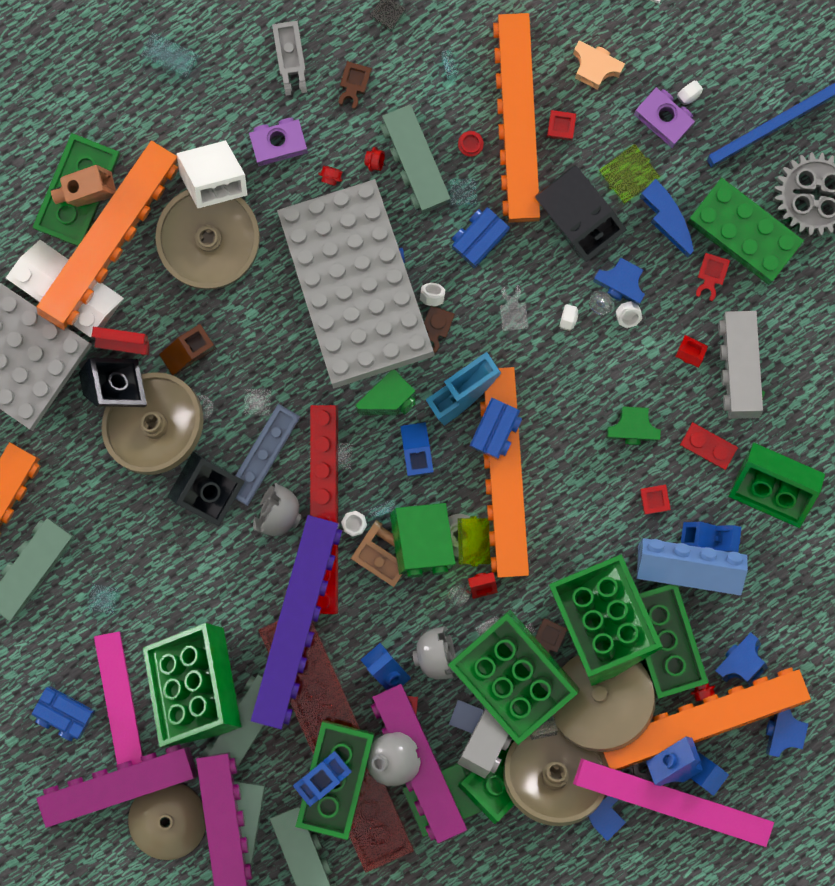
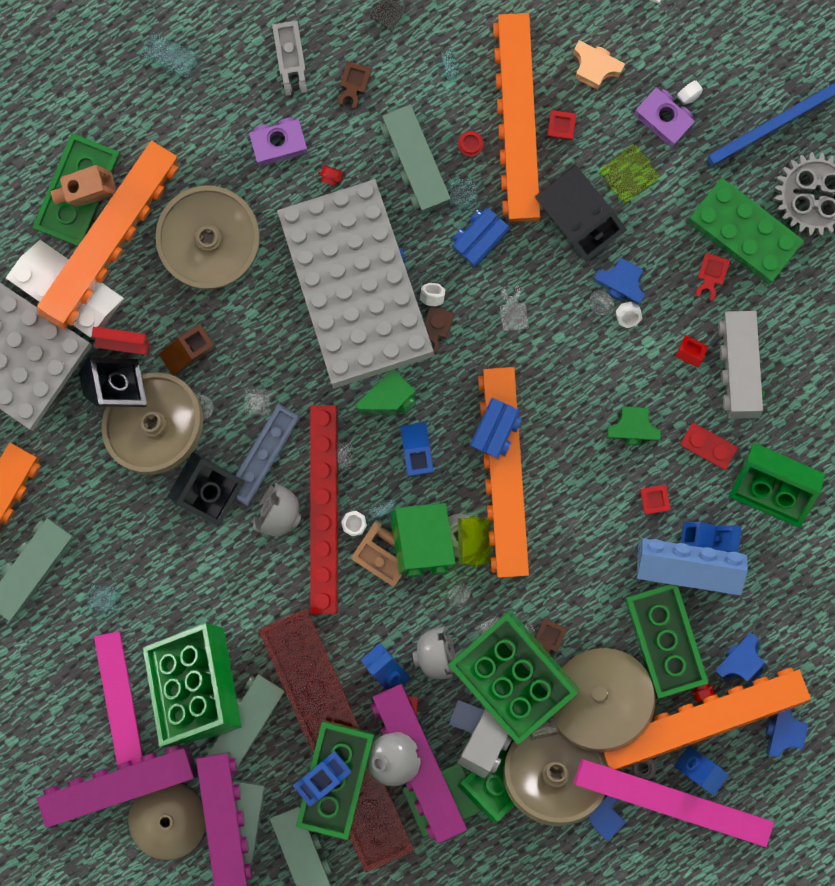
blue brick [31,686,95,741] -> none
white brick [177,141,247,208] -> none
dark purple brick [251,515,343,730] -> none
red plate [364,147,385,172] -> none
dark azure slope [426,352,501,426] -> none
red plate [468,572,498,599] -> none
green slope [549,554,663,686] -> none
white tile [559,304,578,331] -> none
blue slope [640,179,694,258] -> none
blue brick [646,736,703,786] -> none

